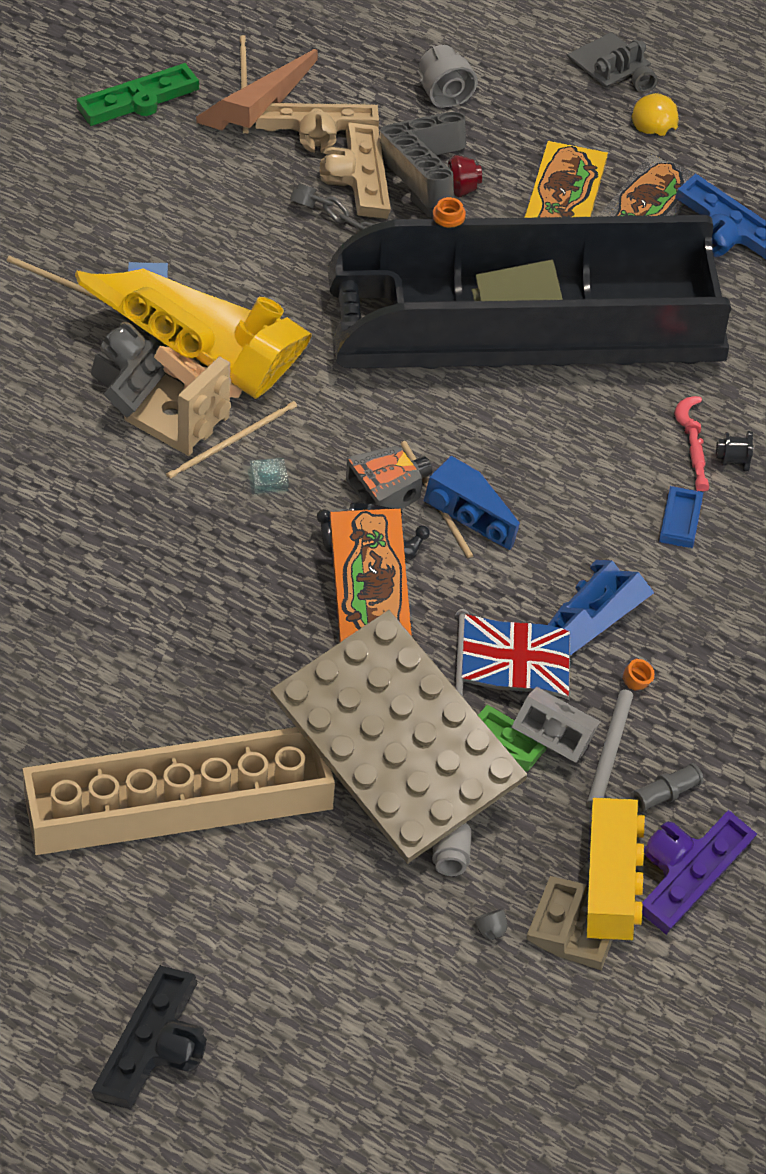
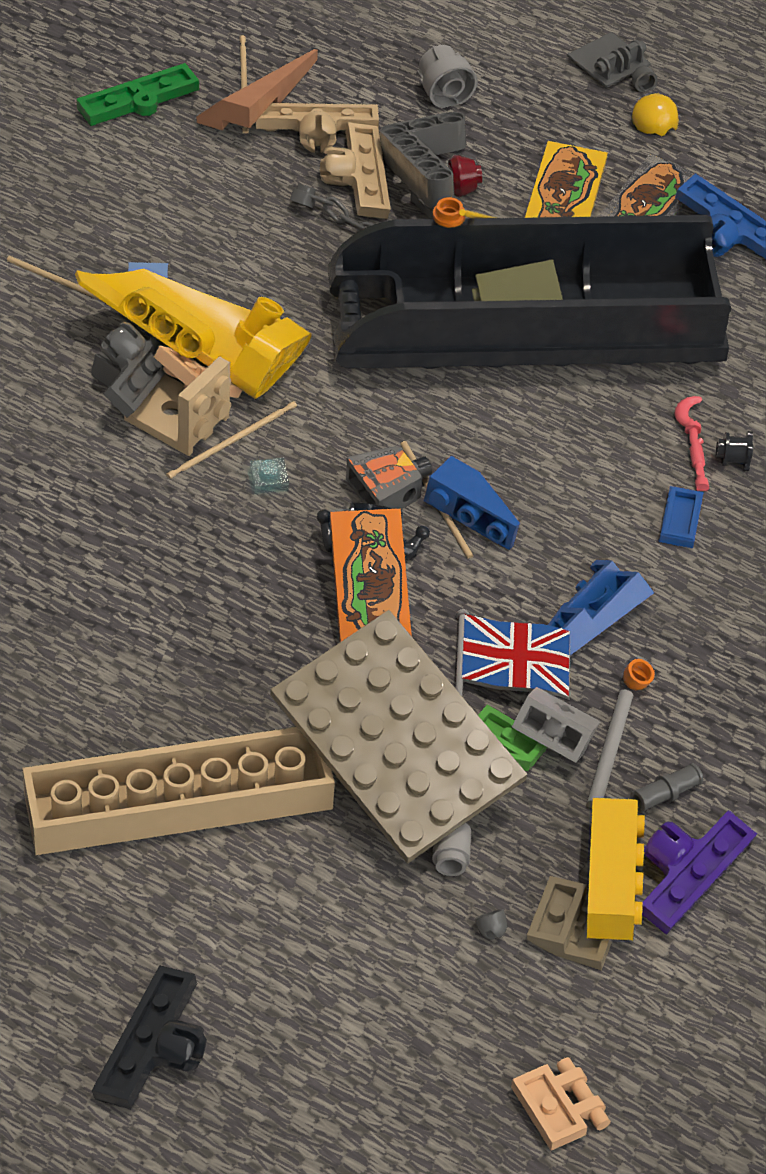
none -> yellow axle [459,209,496,218]
none -> light nougat plate [511,1057,610,1151]

